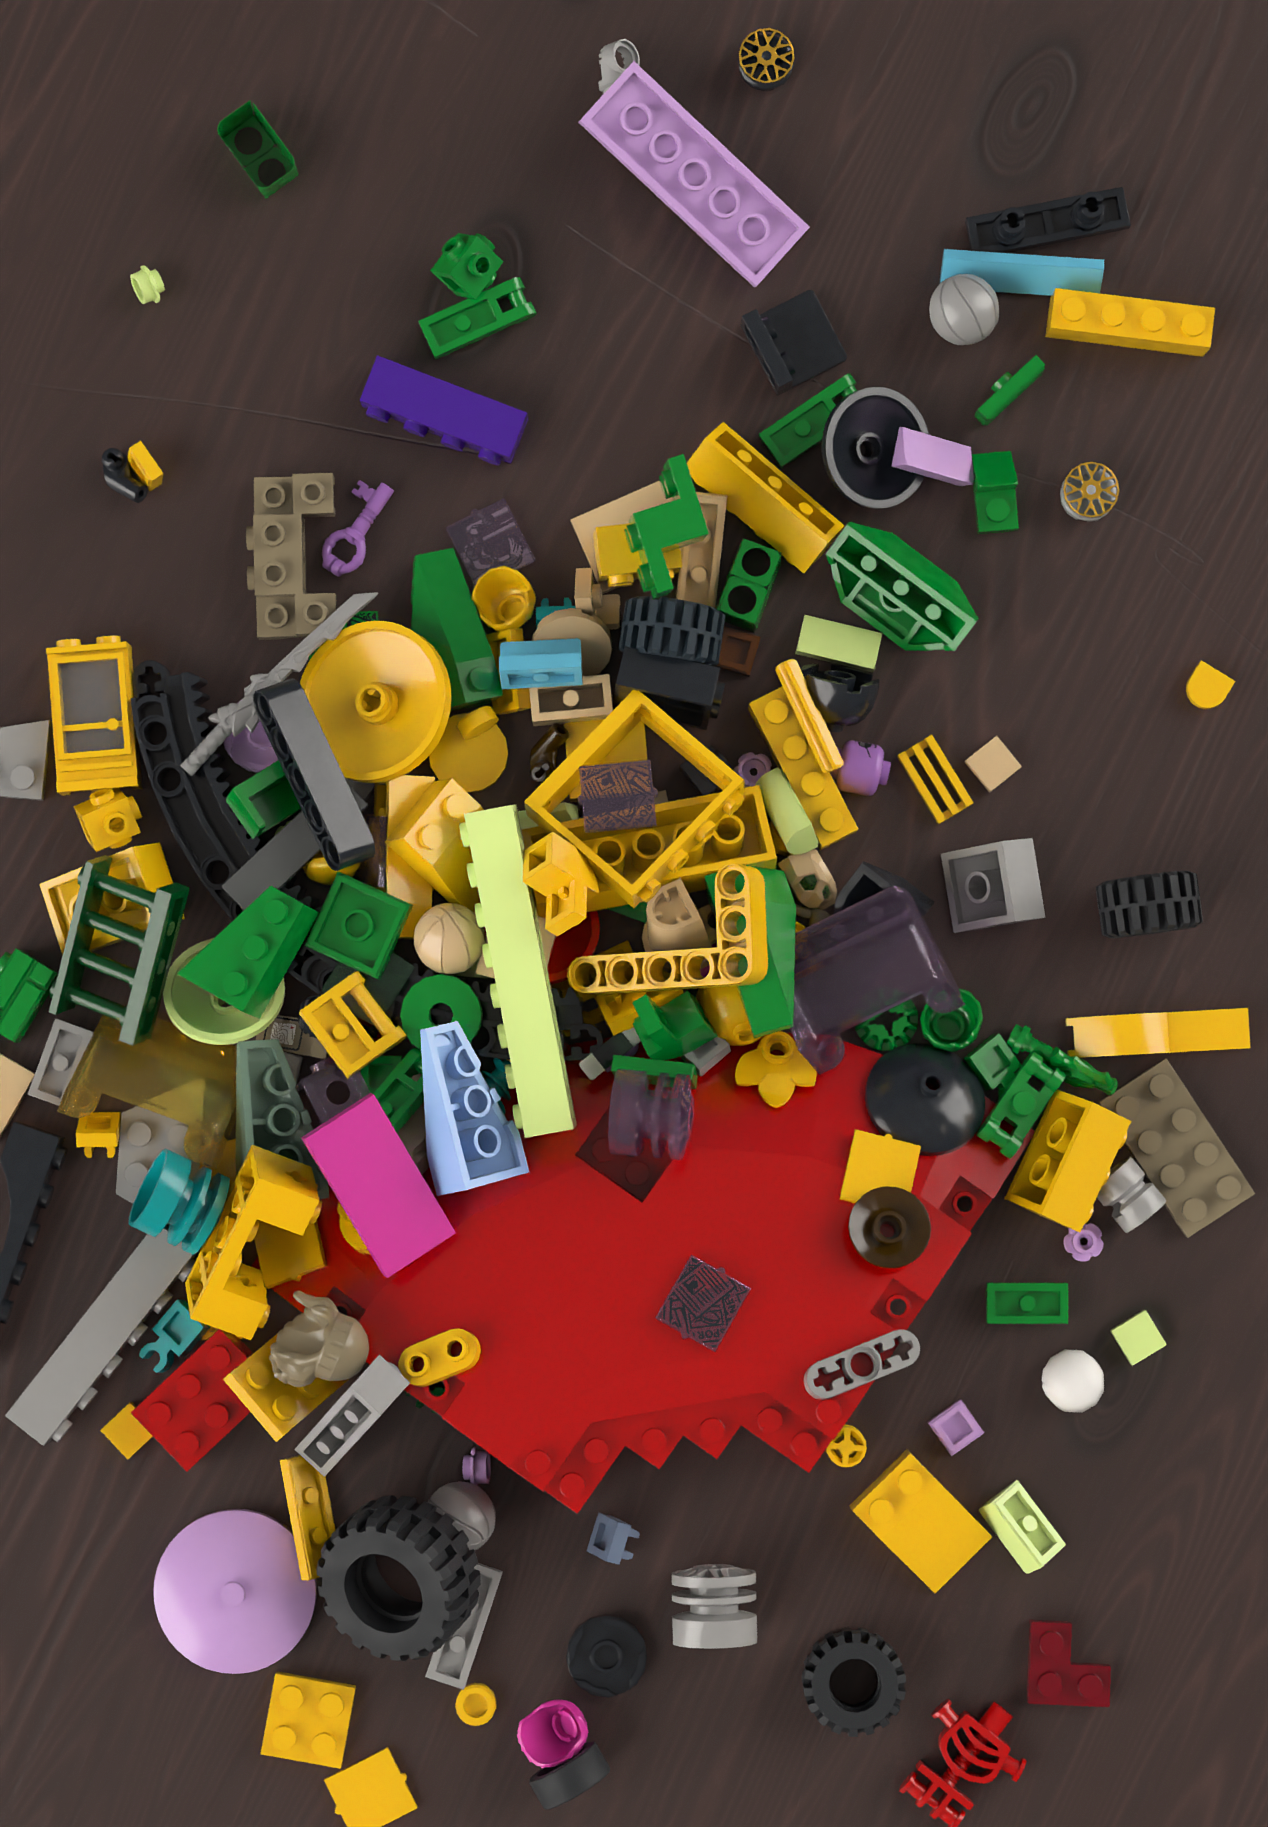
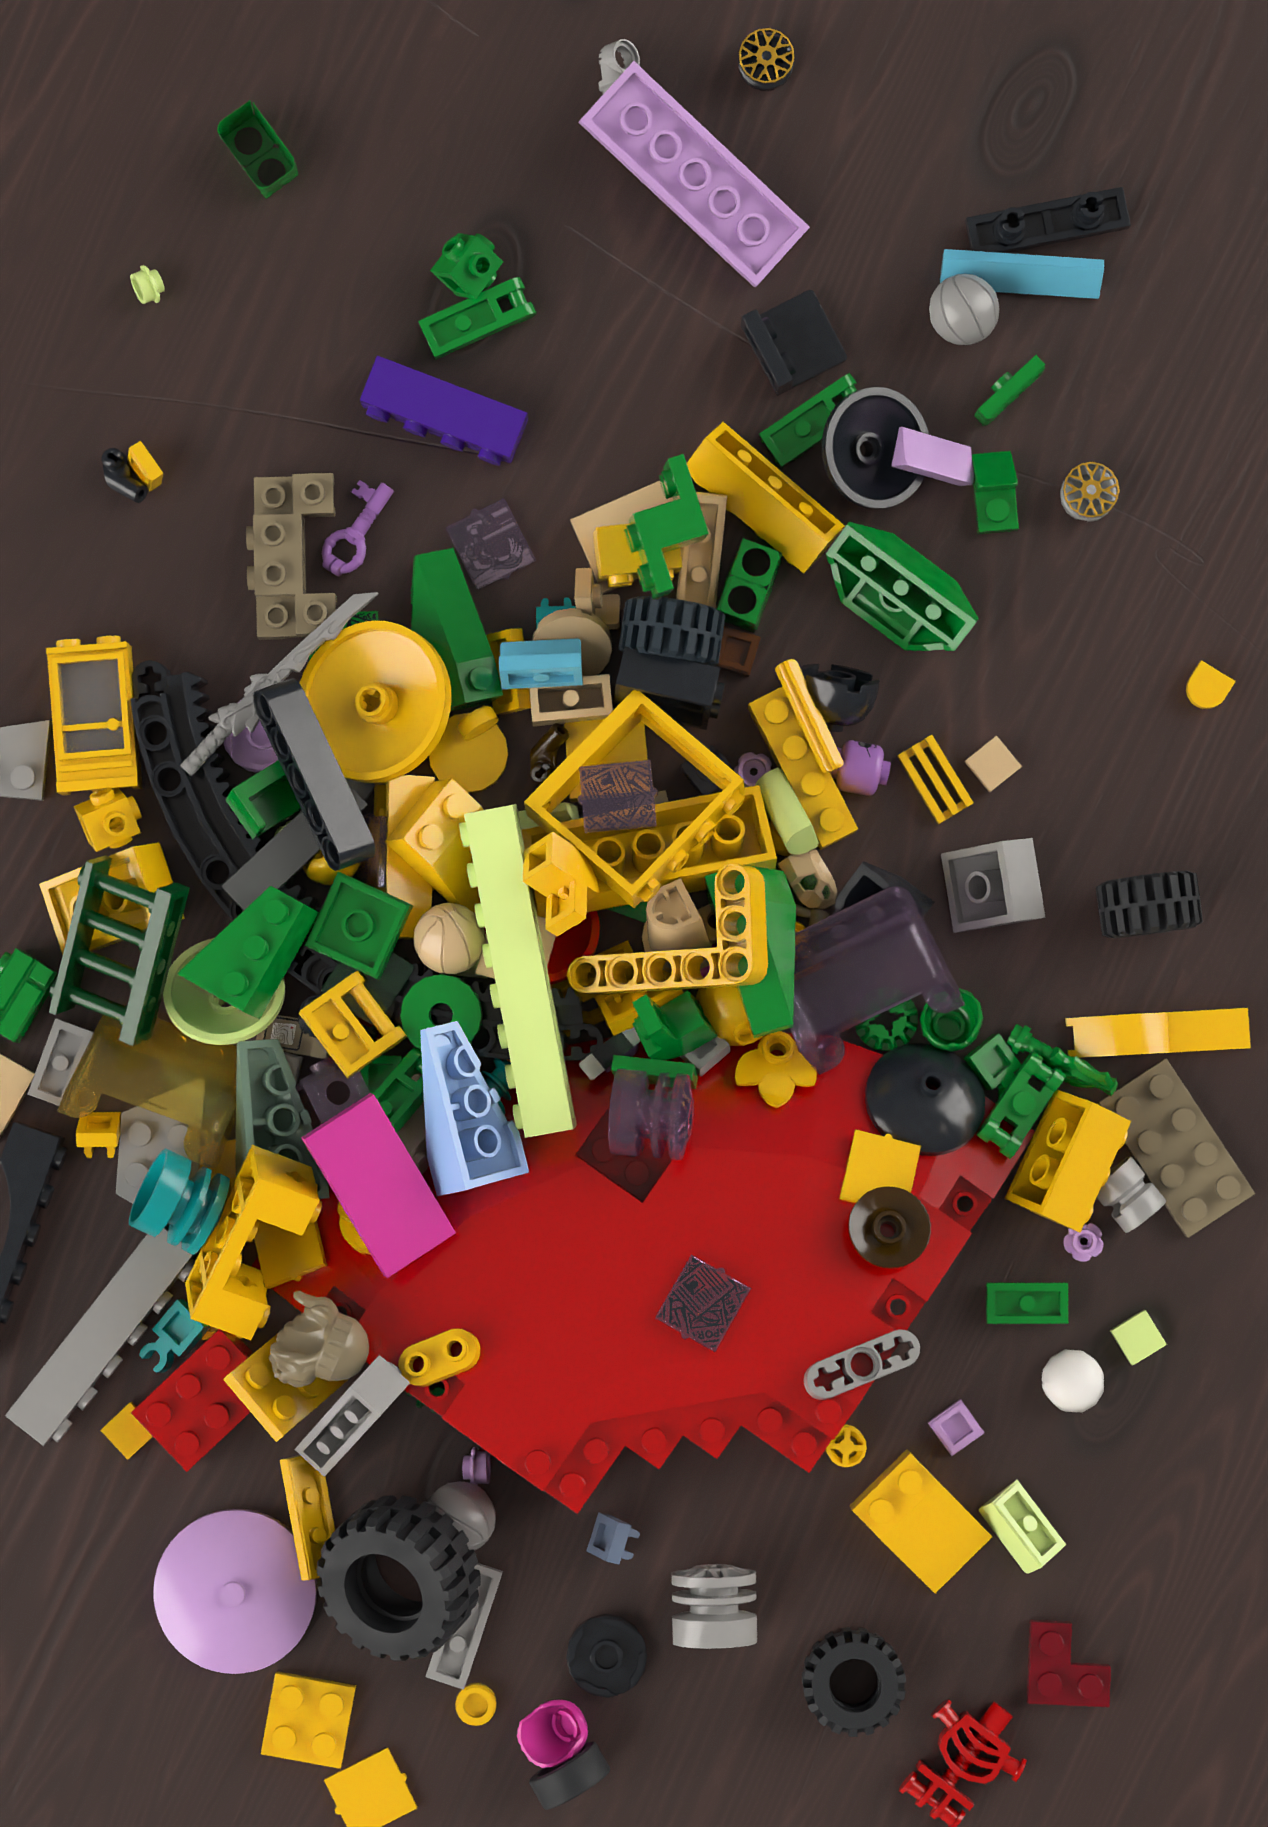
yellow hair [472,565,536,632] -> none
yellowish green slope [795,615,882,673] -> none
yellow brick [1045,288,1215,357] -> none

